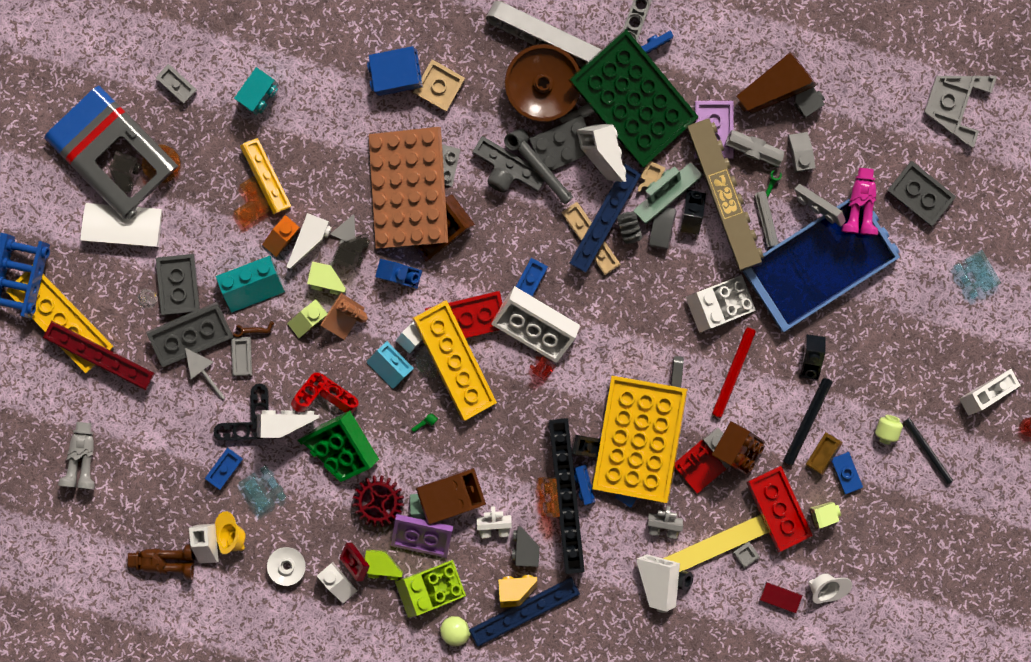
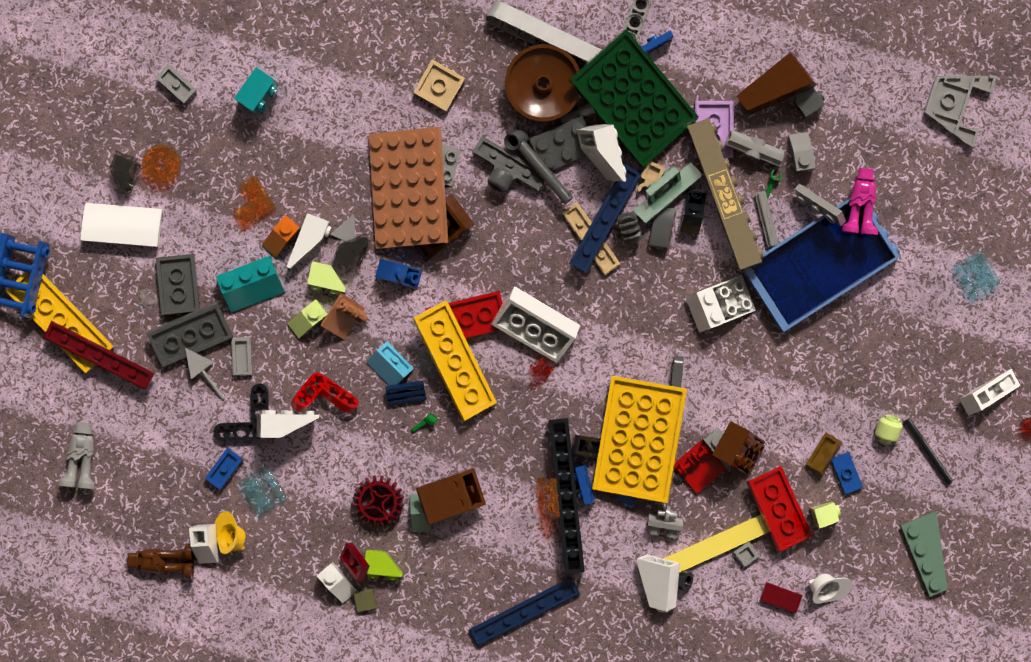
dark grey piece [44,86,179,220] -> none
reddish brown piece [233,321,274,337] -> none
yellow tile [240,138,291,214] -> none
white dish [267,547,306,586] -> none
green wedge [297,411,379,482] -> none
blue brick [367,46,423,96] -> none
medium lavender plate [391,514,453,558] -> none
lime slope [395,560,466,618] -> none
white slope [396,322,422,354] -> none
yellowish green hair [440,616,470,646] -> none
white hips [477,506,512,538] -> none
yellow slope [499,575,538,608] -> none
dark grey slope [512,526,540,567] -> none
blue plate [516,258,548,296] -> none
red axle [712,327,756,418] -> none
black axle [783,378,832,466] -> none
black slope [800,334,826,380] -> none
dark grey plate [887,161,956,227] -> none
none -> olive tile [354,588,377,612]
none -> dark blue tile [385,380,426,406]
none -> sand green wing [900,511,948,597]

